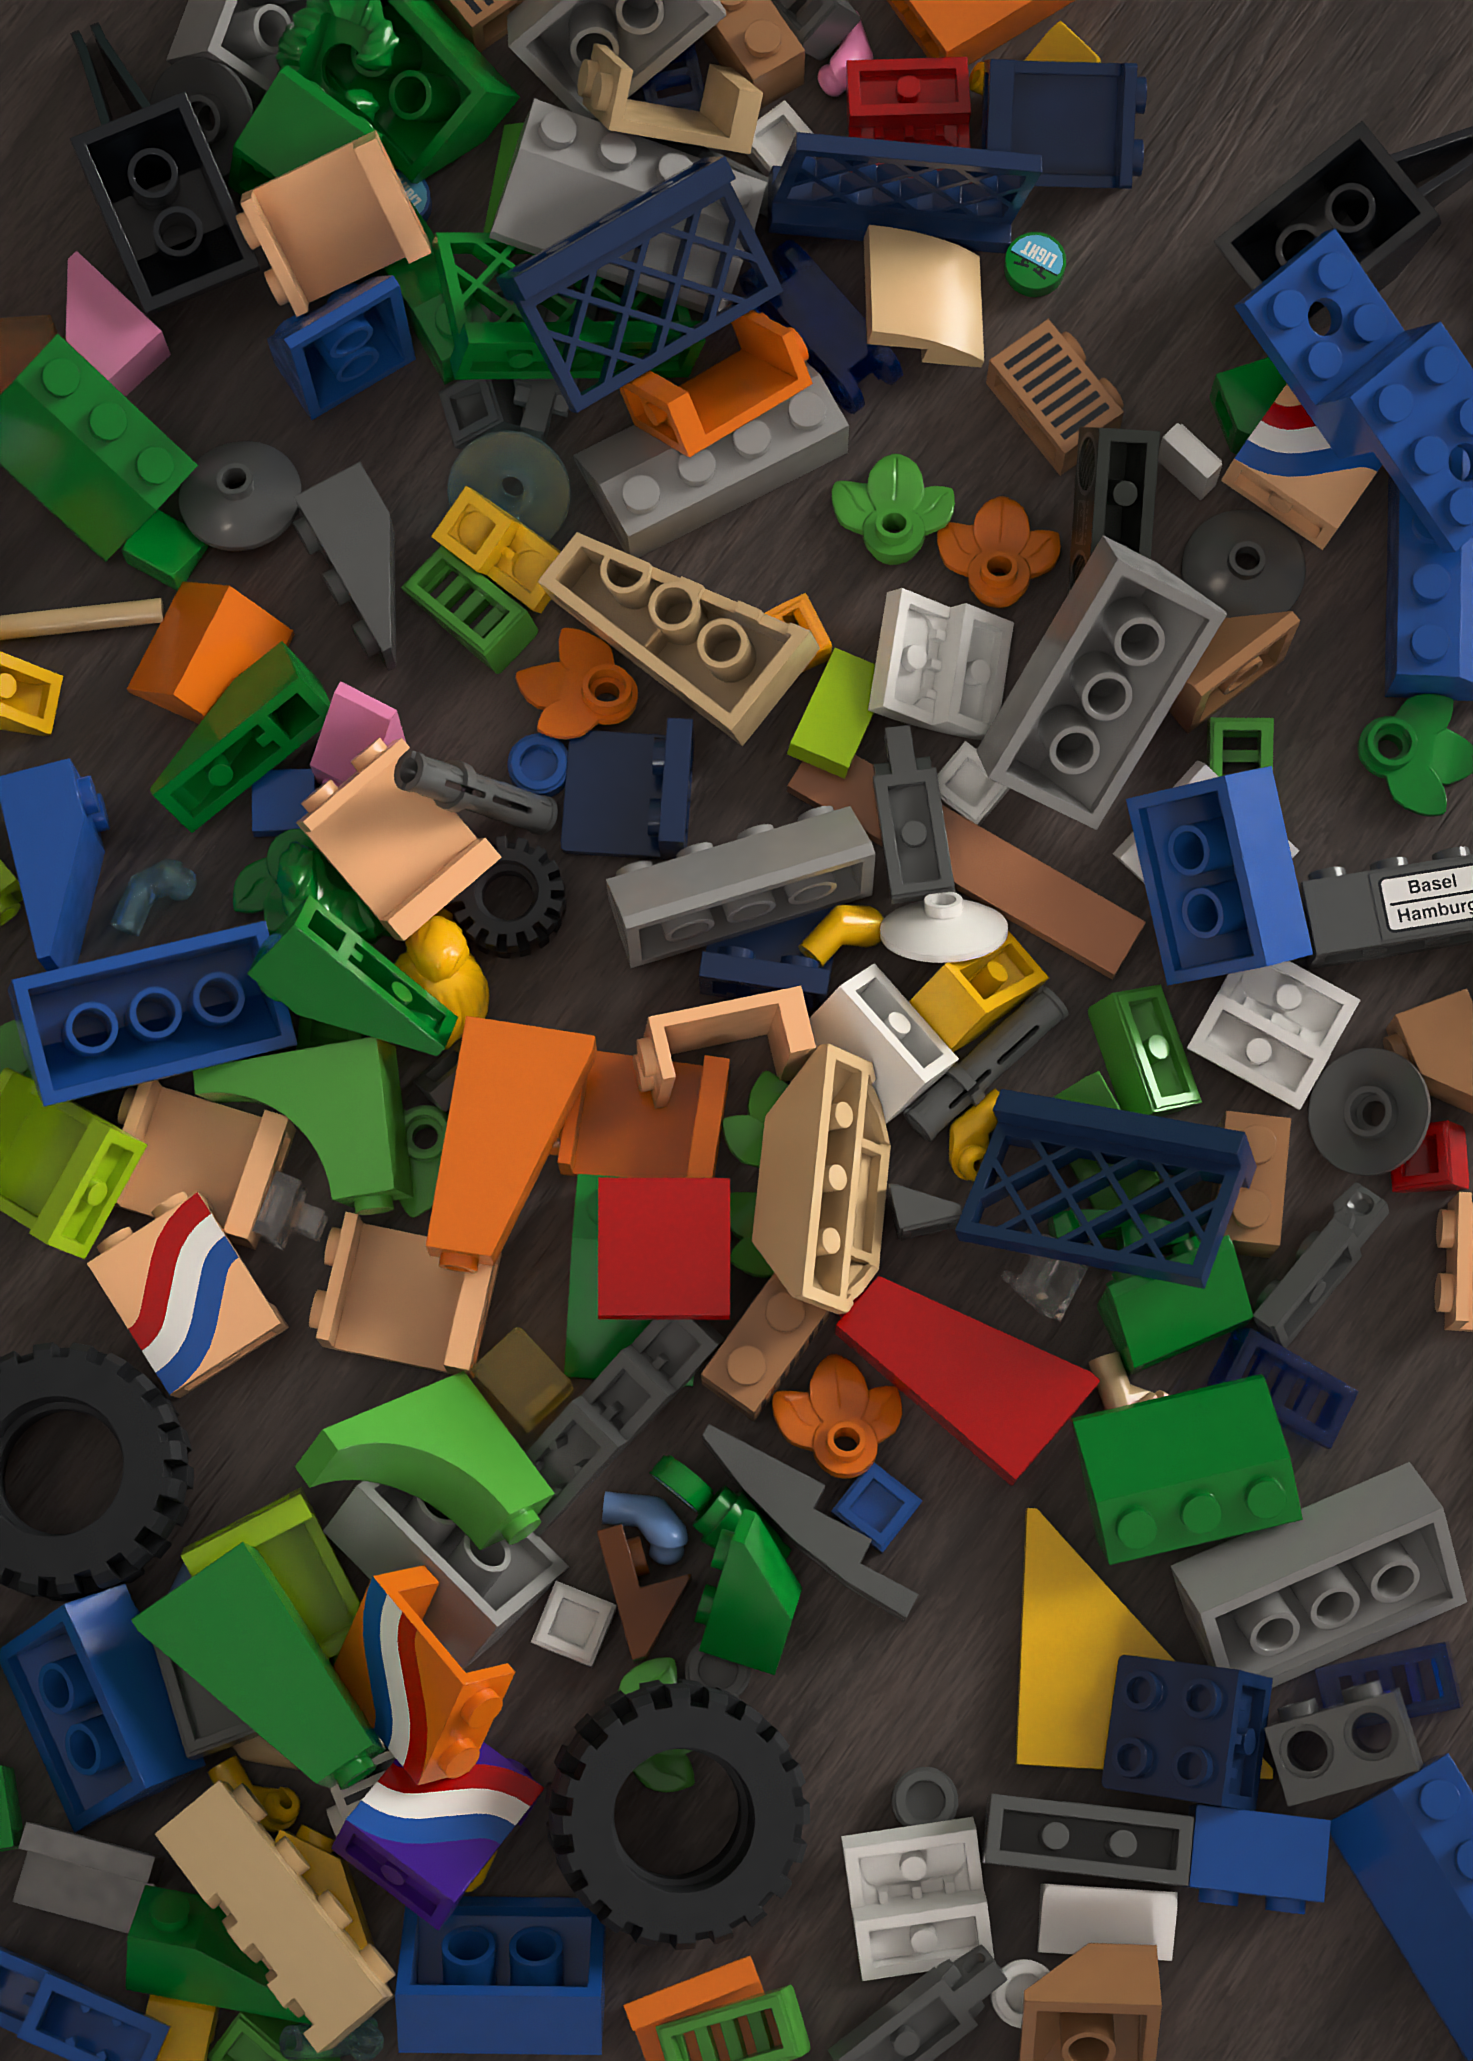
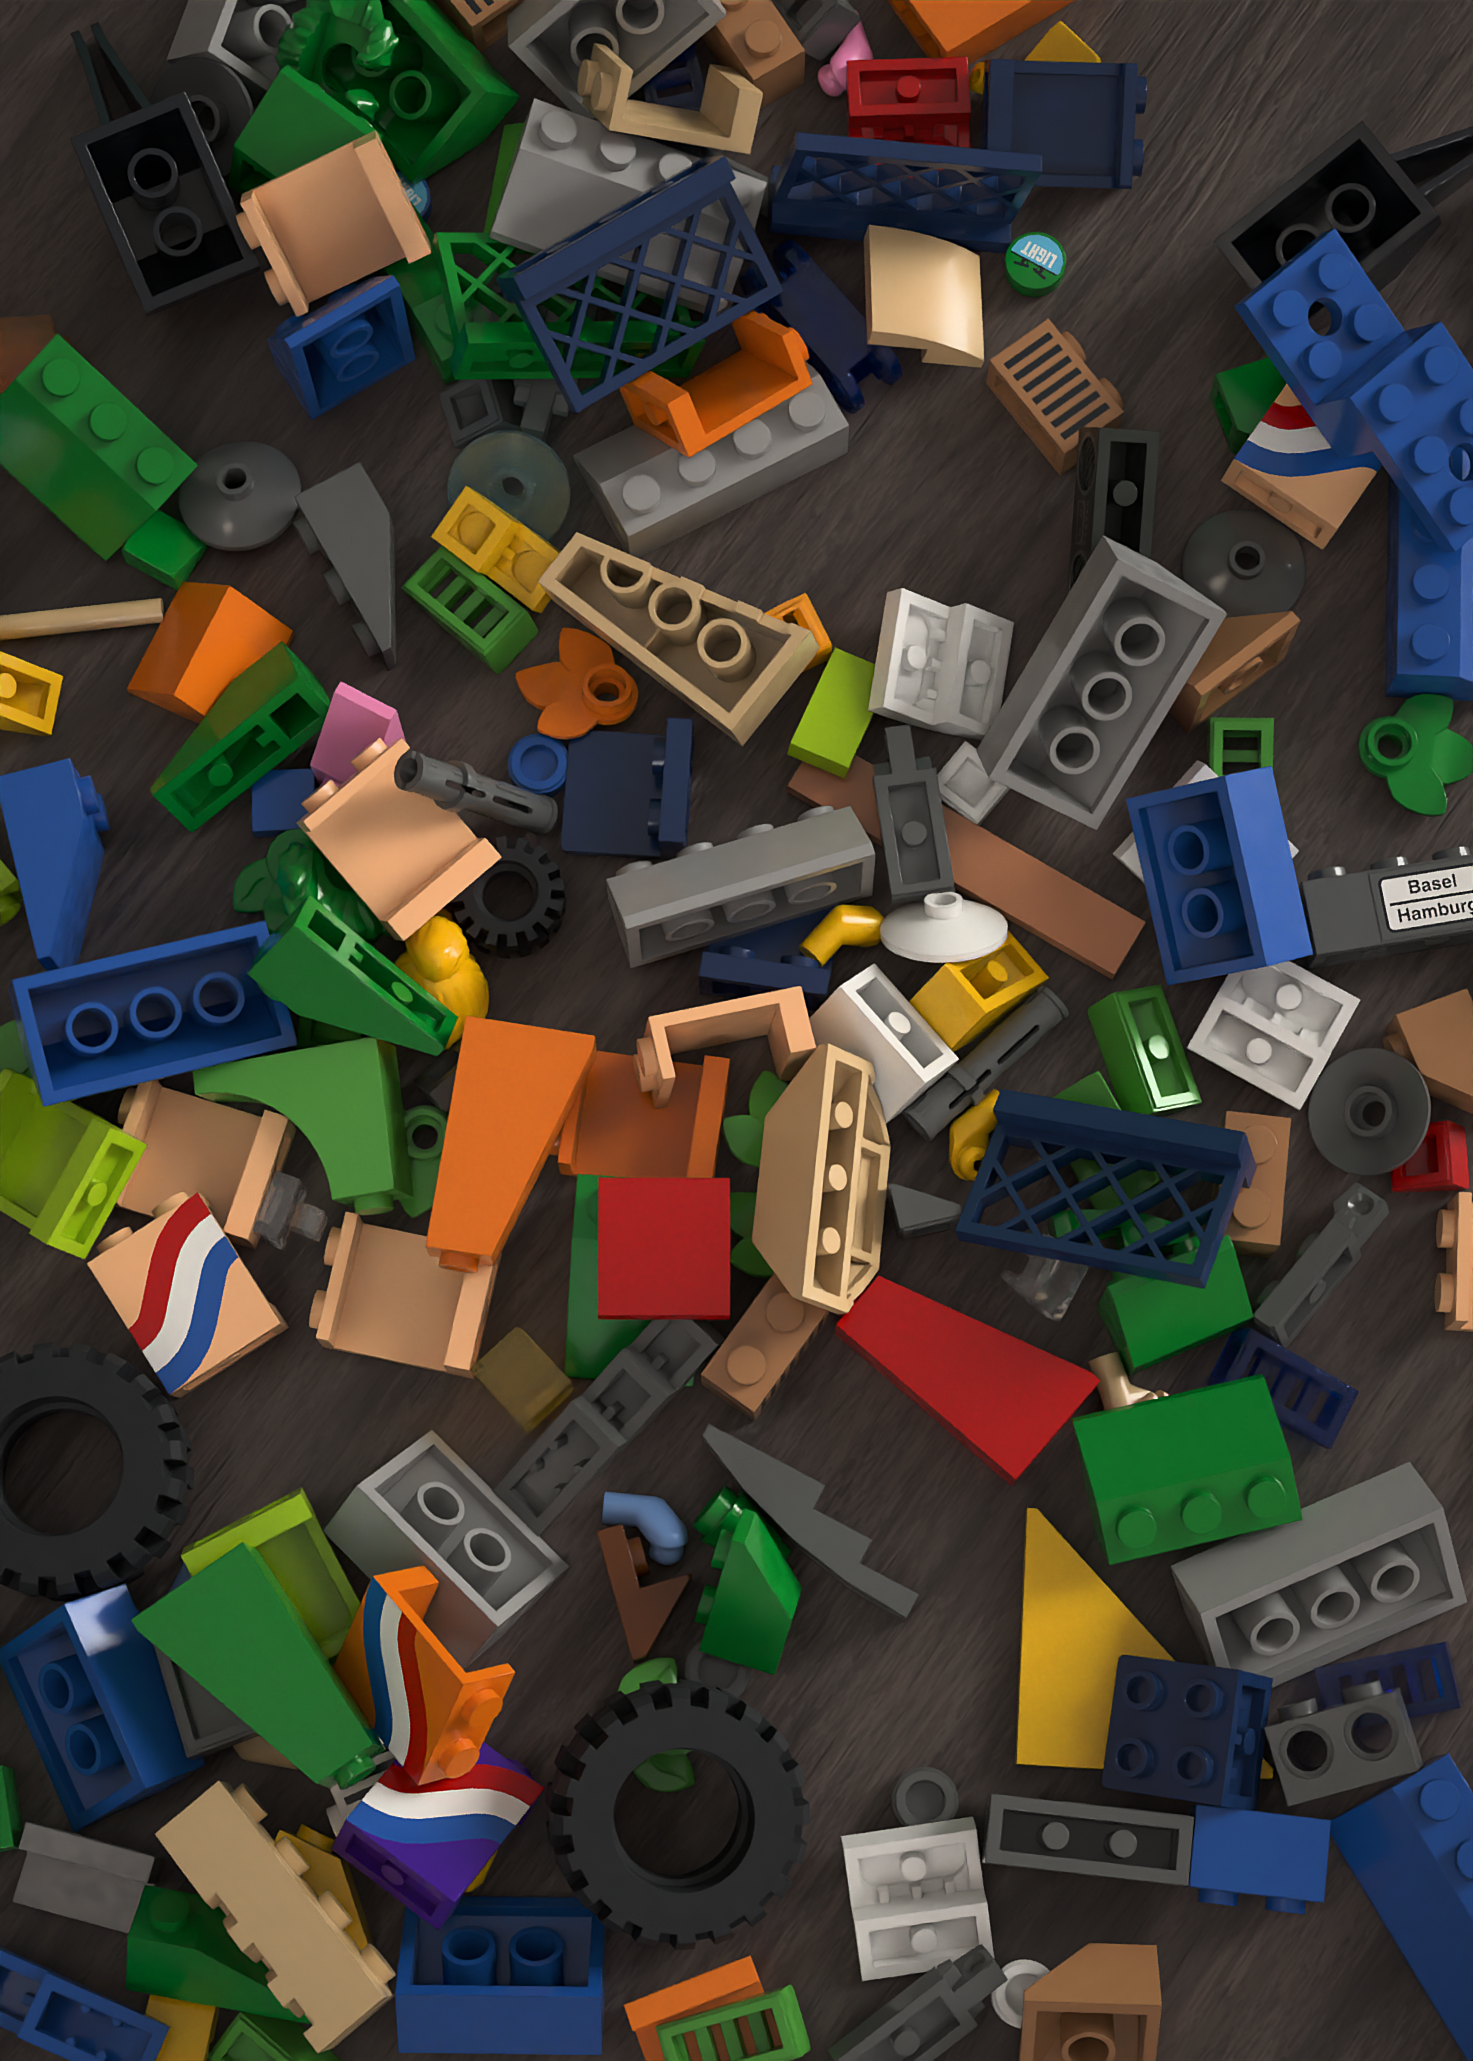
bright pink slope [66,251,171,397] -> none
clear light blue arm [110,859,197,937] -> none
yellow arm [207,1756,301,1832] -> none
clear light blue arm [279,2016,384,2061] -> none
bright green arch [295,1371,555,1550] -> none
white tile [531,1581,617,1668] -> none
green tile [649,1454,714,1514] -> none
white tile [747,100,816,177] -> none
orange plate [772,1354,902,1479] -> none
blue tile [831,1462,923,1554] -> none
bright green plate [832,453,955,565] -> none
orange plate [937,496,1061,608] -> none
white slope [1037,1884,1178,1961] -> none
white tile [1158,423,1222,501] -> none

